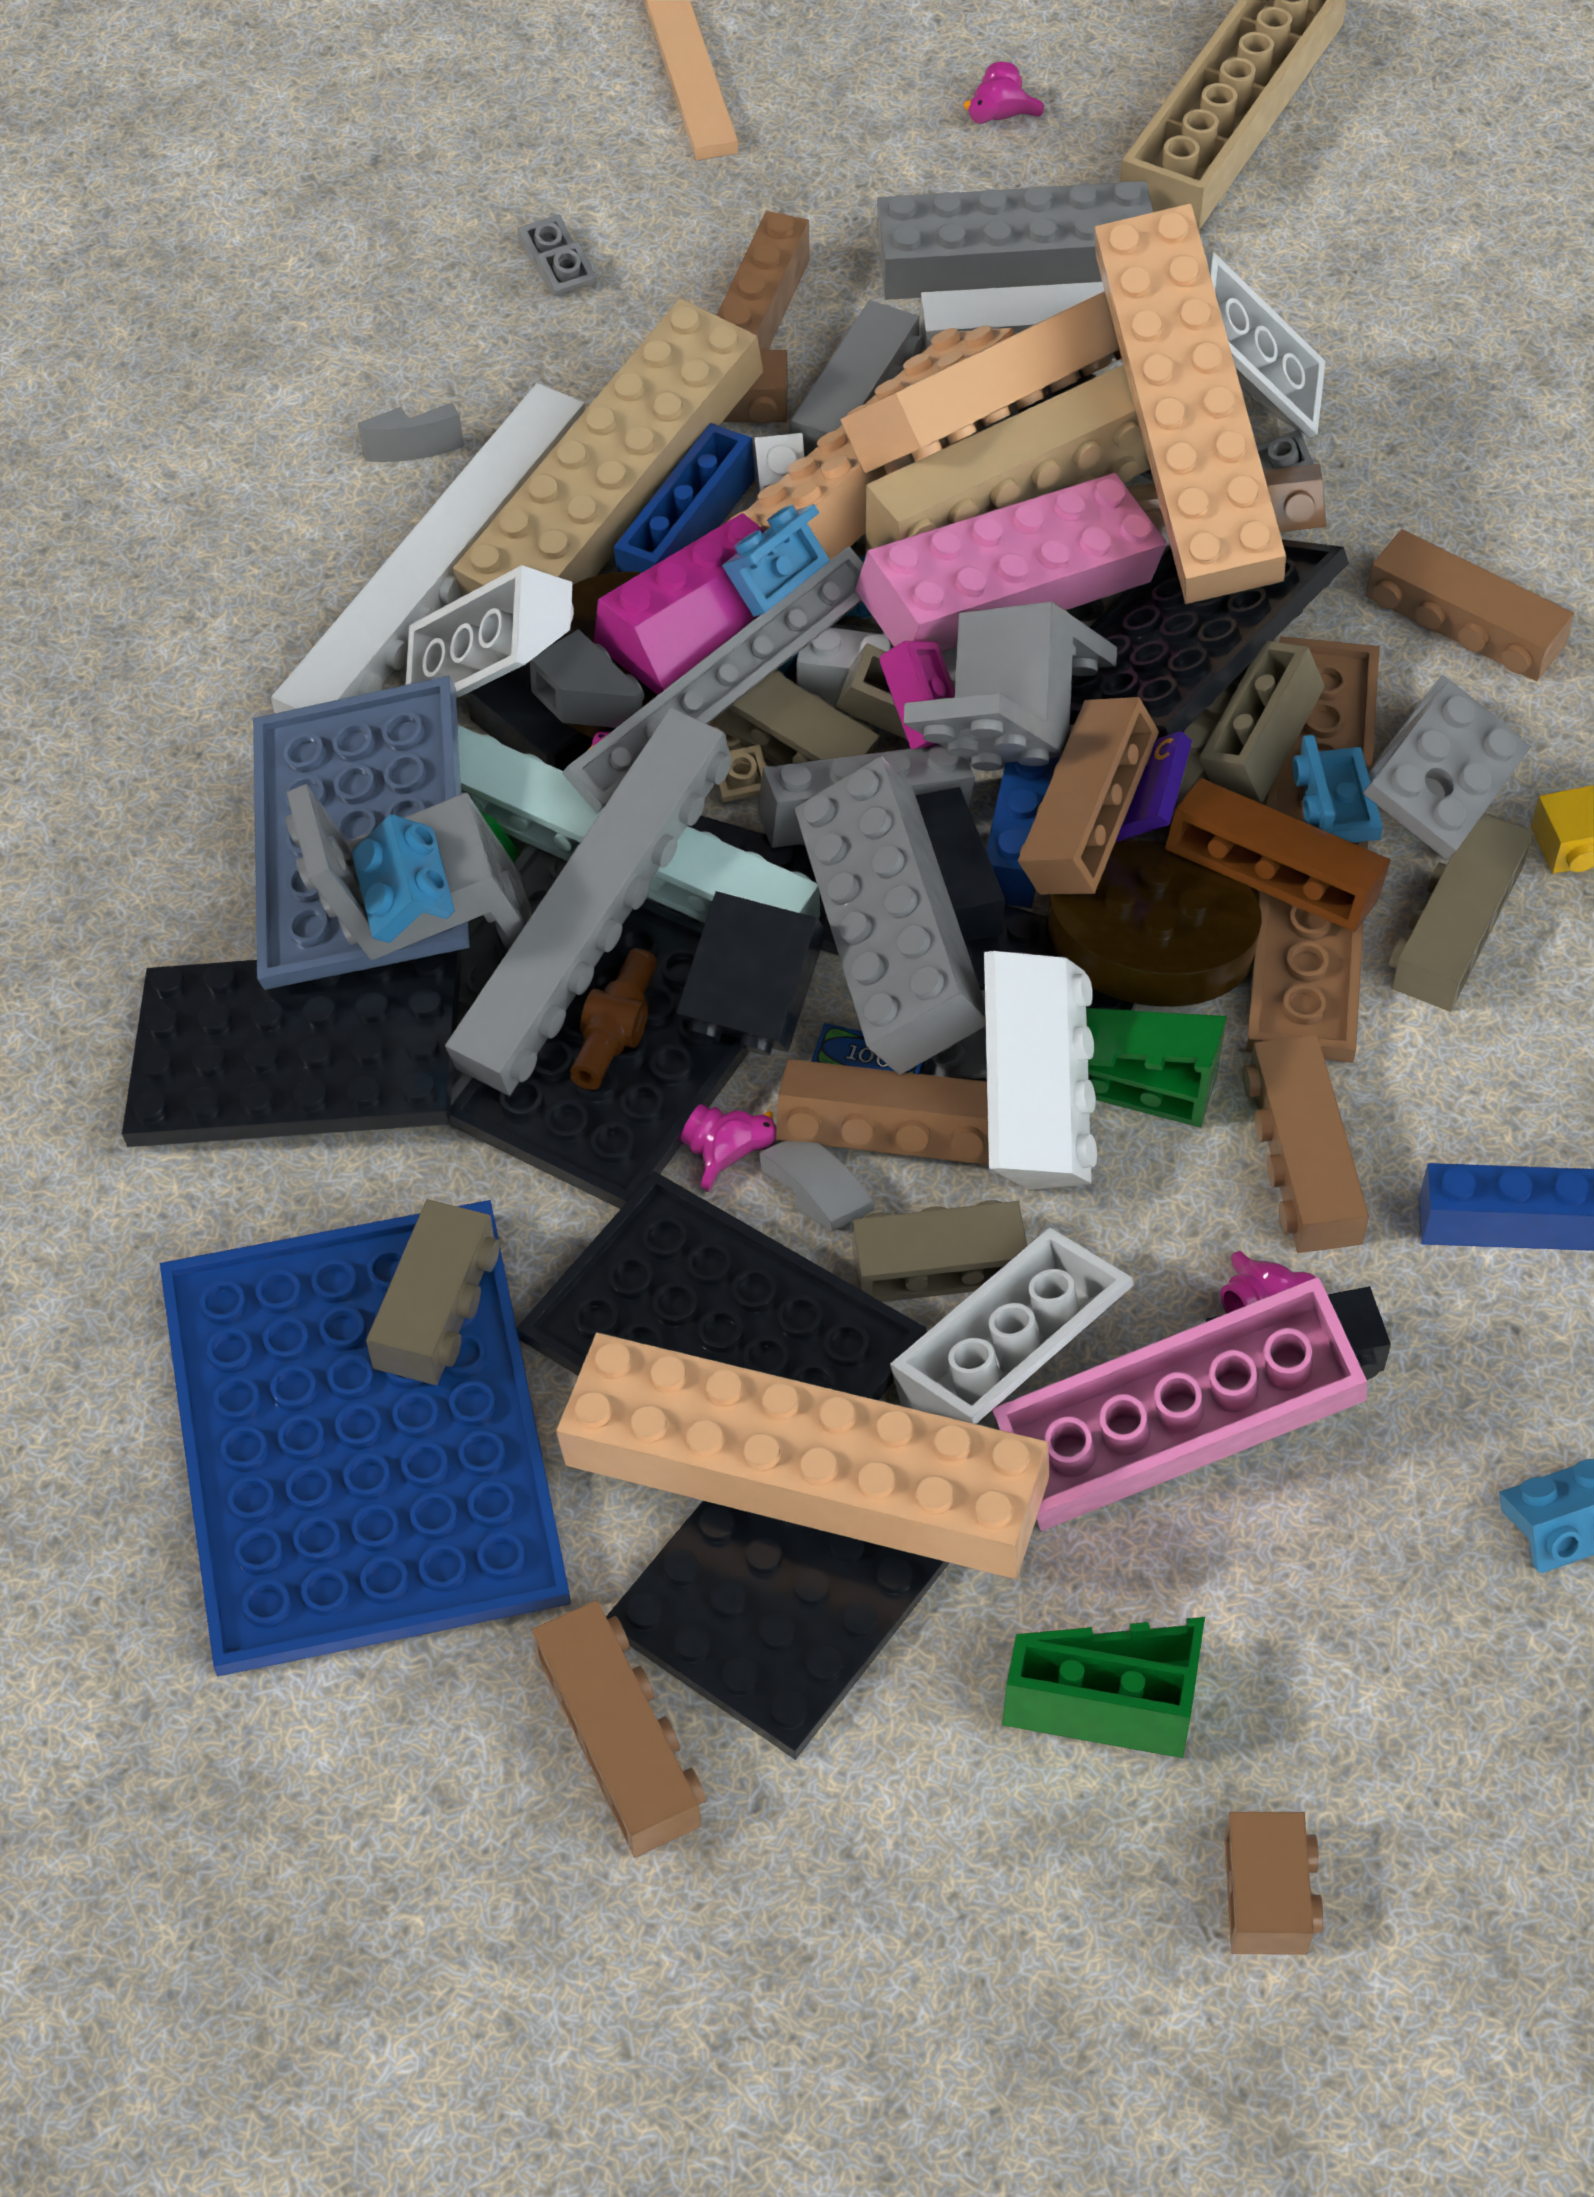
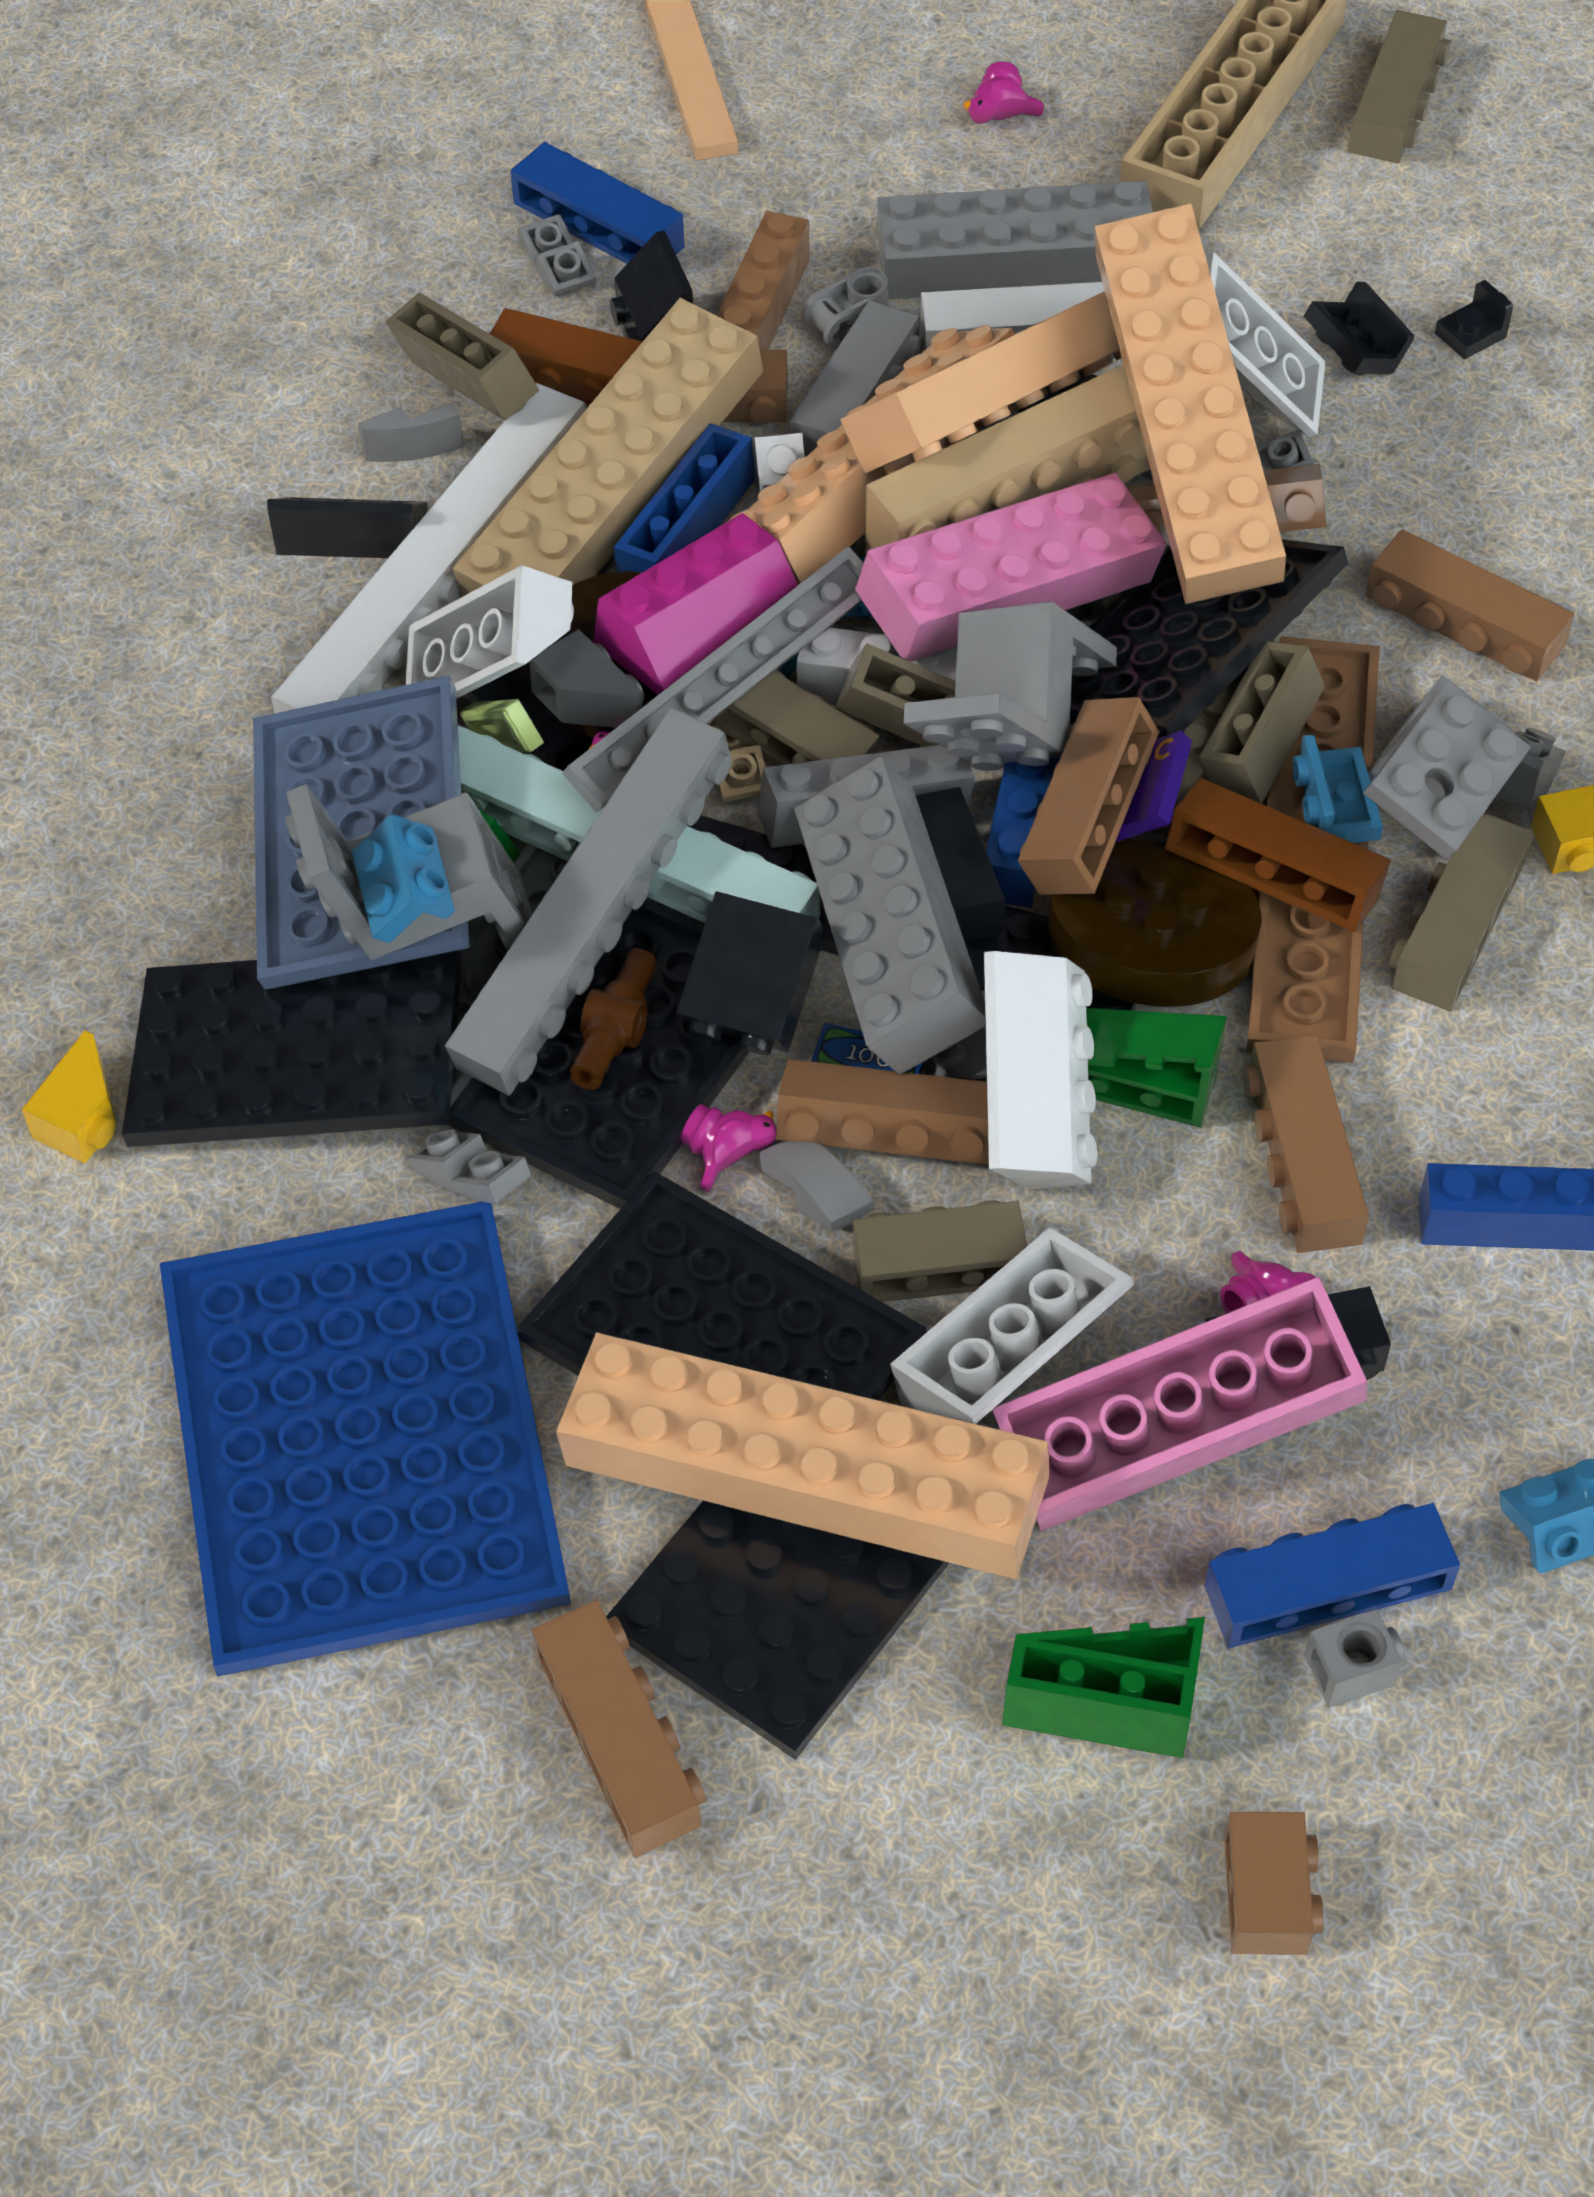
dark tan brick [366,1199,500,1385] -> none
dark azure bracket [722,504,830,617] -> none
dark pink slope [880,641,955,749] -> none
none -> yellow slope [22,1030,116,1164]
none -> black slope [267,497,427,559]
none -> dark tan brick [385,292,539,421]
none -> light grey slope [407,1128,532,1204]
none -> yellowish green tile [460,699,544,753]
none -> dark orange brick [490,308,642,405]
none -> blue brick [510,141,685,264]
none -> black slope [609,230,693,342]
none -> light grey piece [801,267,889,349]
none -> blue brick [1204,1503,1460,1649]
none -> black bracket [1304,281,1414,376]
none -> light grey brick [1304,1609,1405,1708]
none -> dark tan brick [1348,10,1451,164]
none -> black bracket [1435,280,1513,360]
none -> dark grey slope [1496,727,1566,812]

